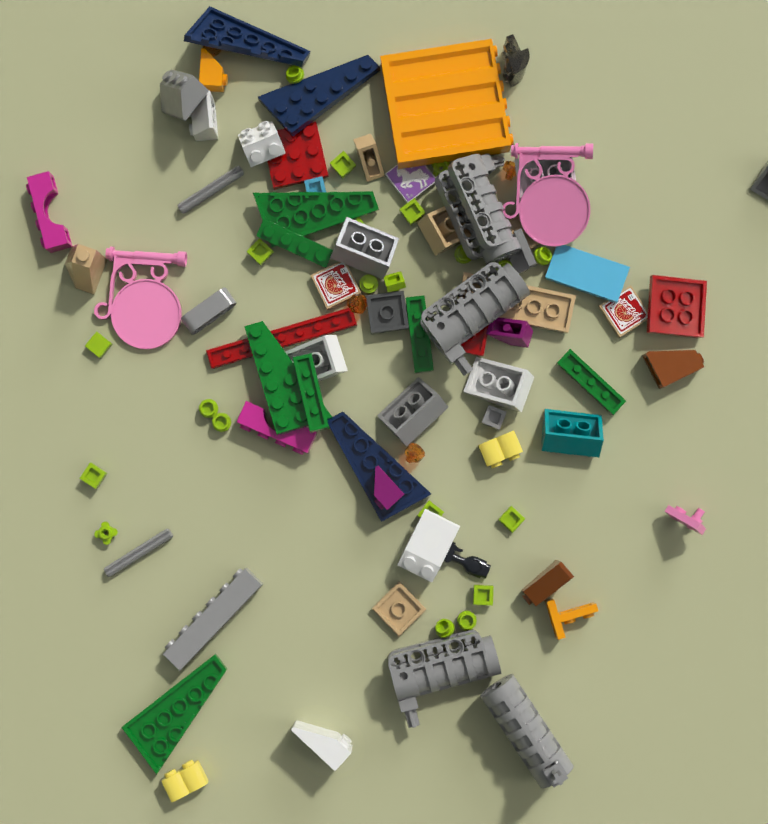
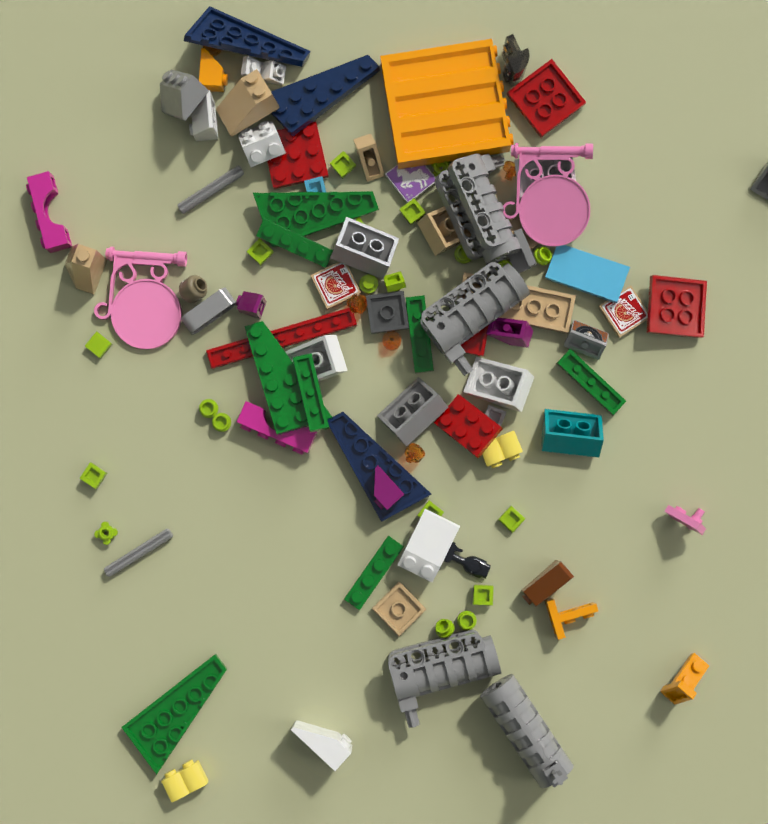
light grey brick [163,568,263,671] -> none
lime plate [286,65,304,84] -> none
dark orange slope [642,350,704,389] -> none
none -> dark tan head [179,275,207,303]
none -> tan slope [216,69,280,137]
none -> magenta slope [236,291,267,319]
none -> white slope [241,56,286,85]
none -> green plate [344,536,404,610]
none -> clear orange tile [382,331,401,351]
none -> red plate [434,394,503,458]
none -> red plate [507,59,586,138]
none -> light grey panel [564,320,609,360]
none -> light orange bracket [660,653,709,705]

